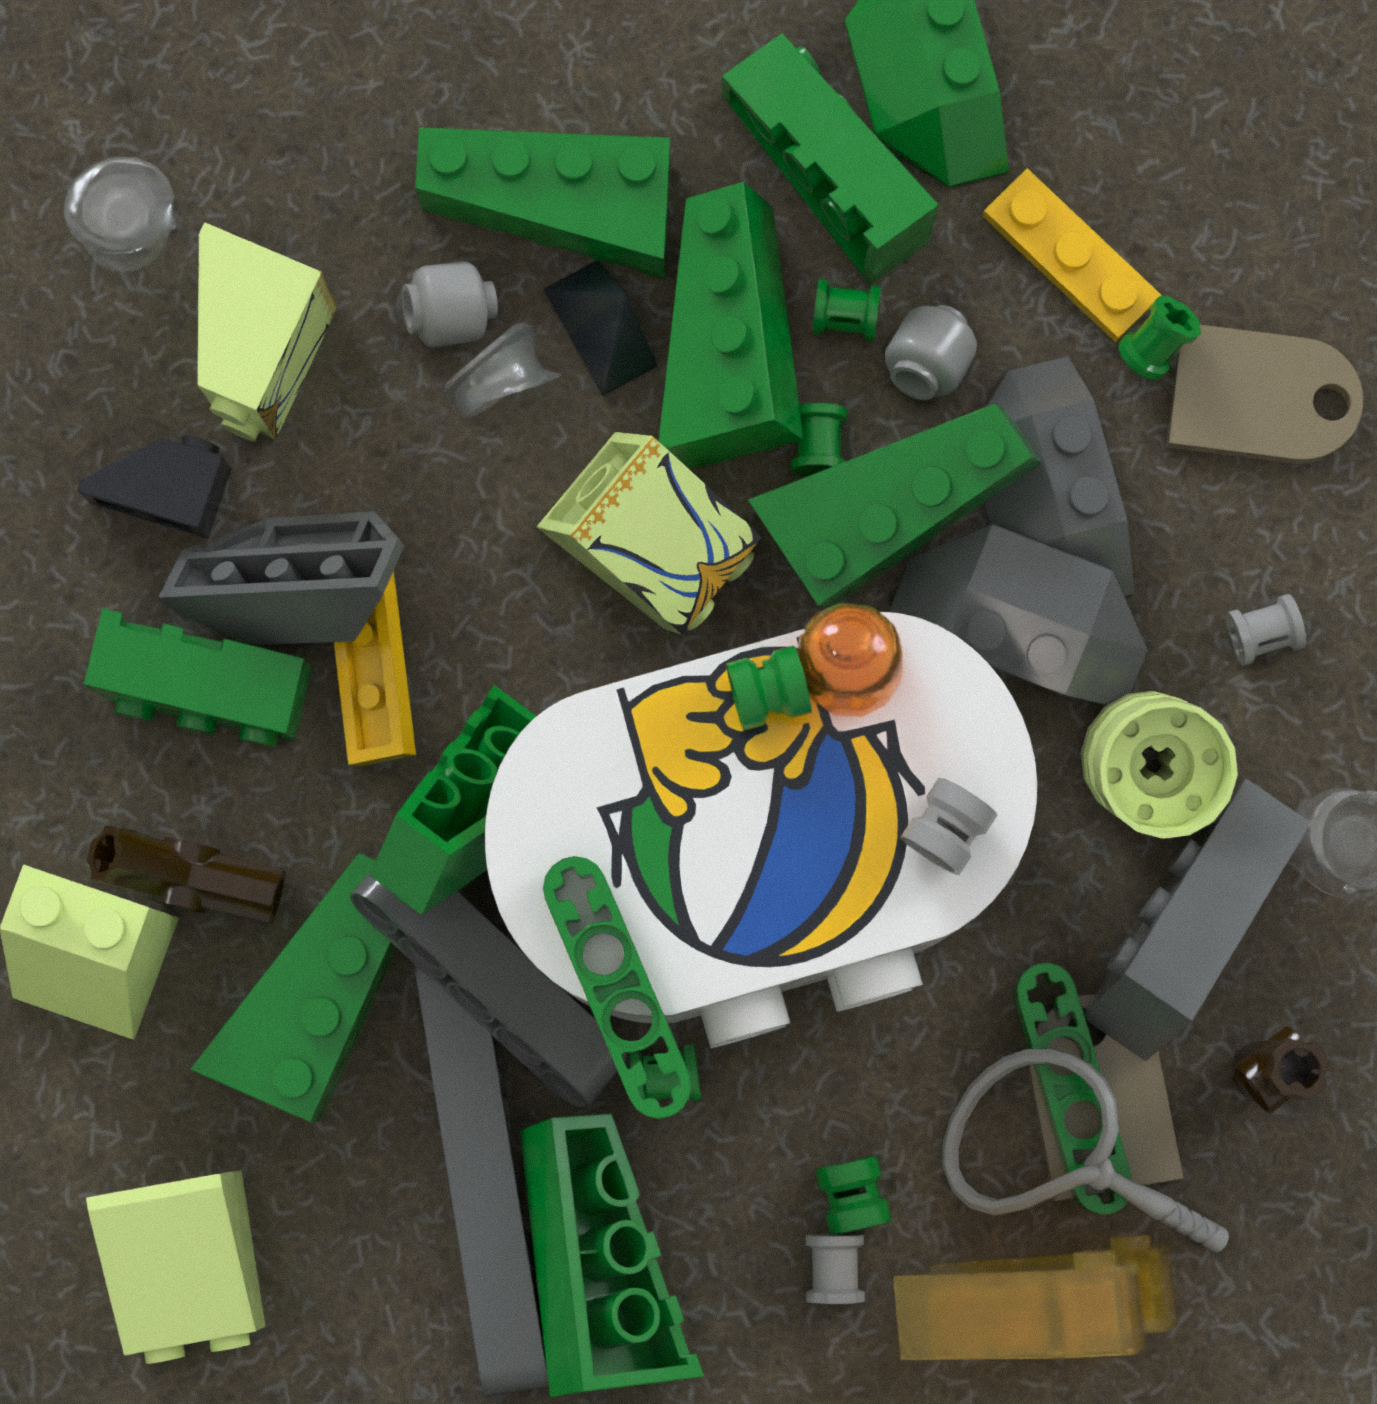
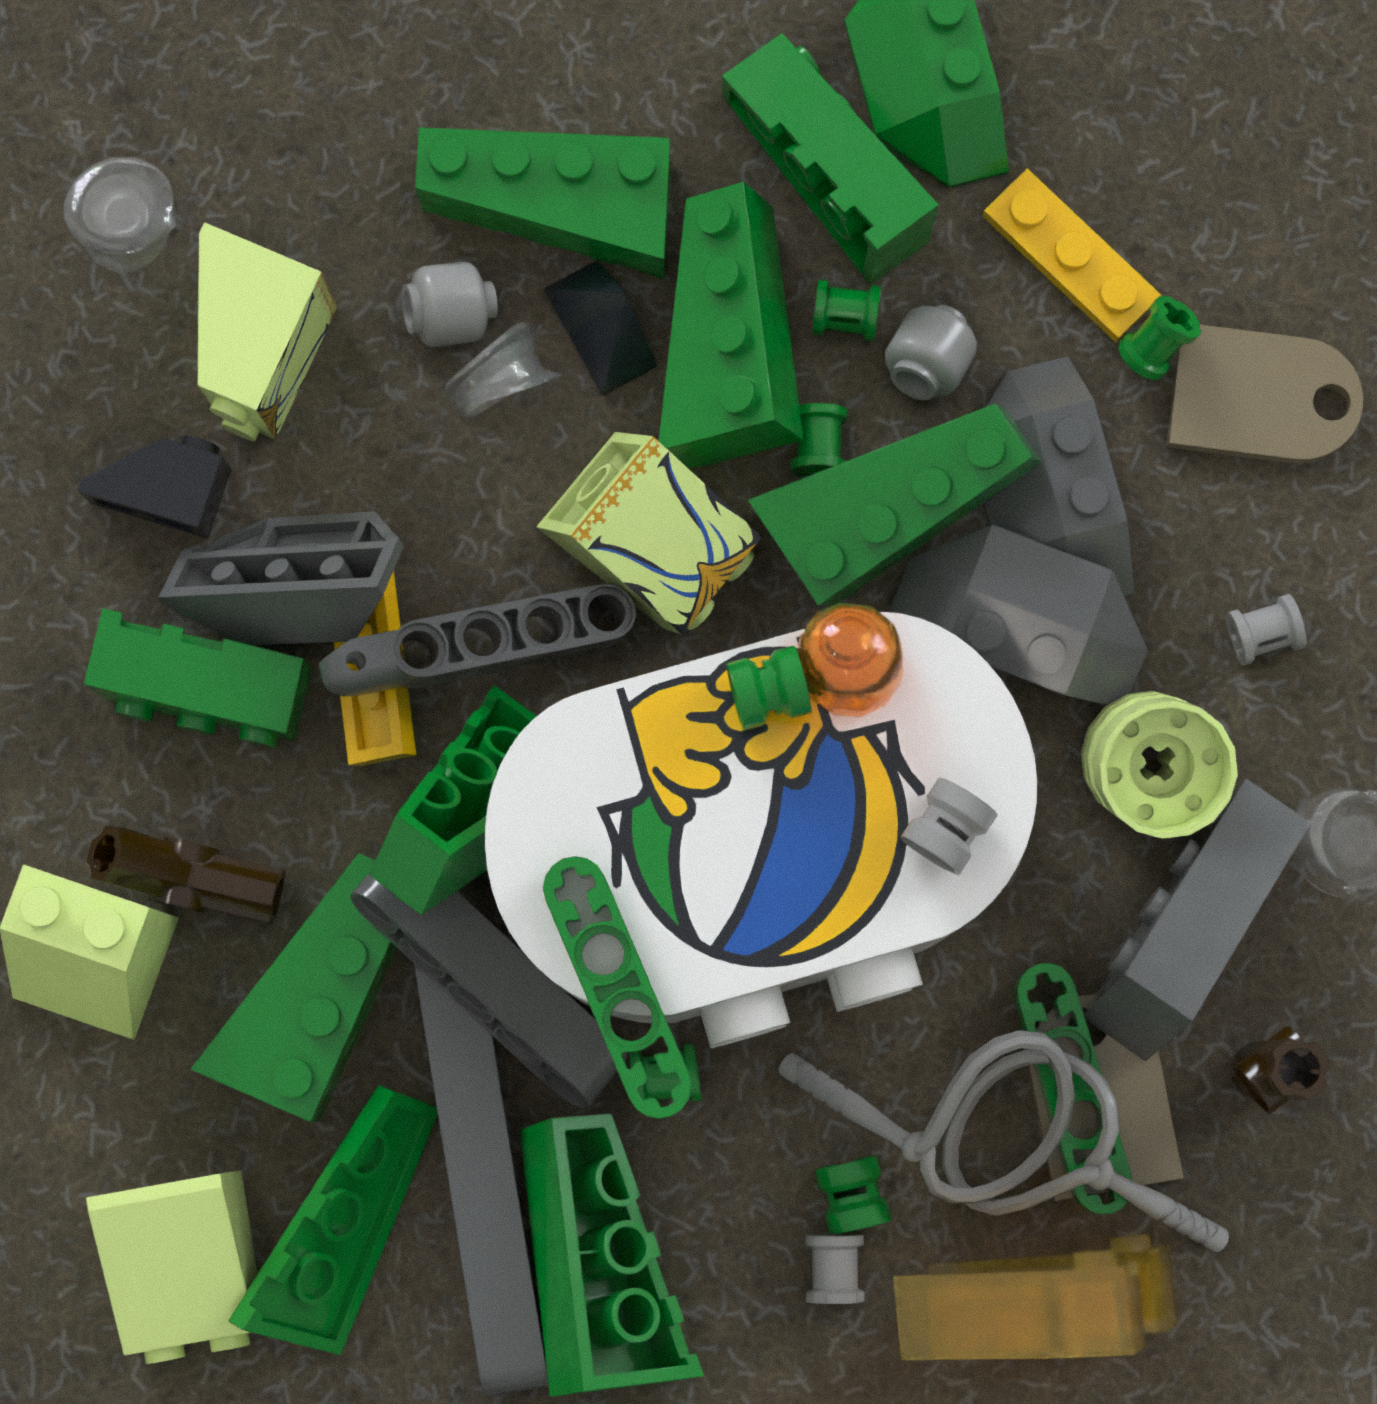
none -> green wing [228,1085,438,1355]
none -> dark grey piece [319,584,636,697]
none -> light grey piece [779,1030,1075,1204]

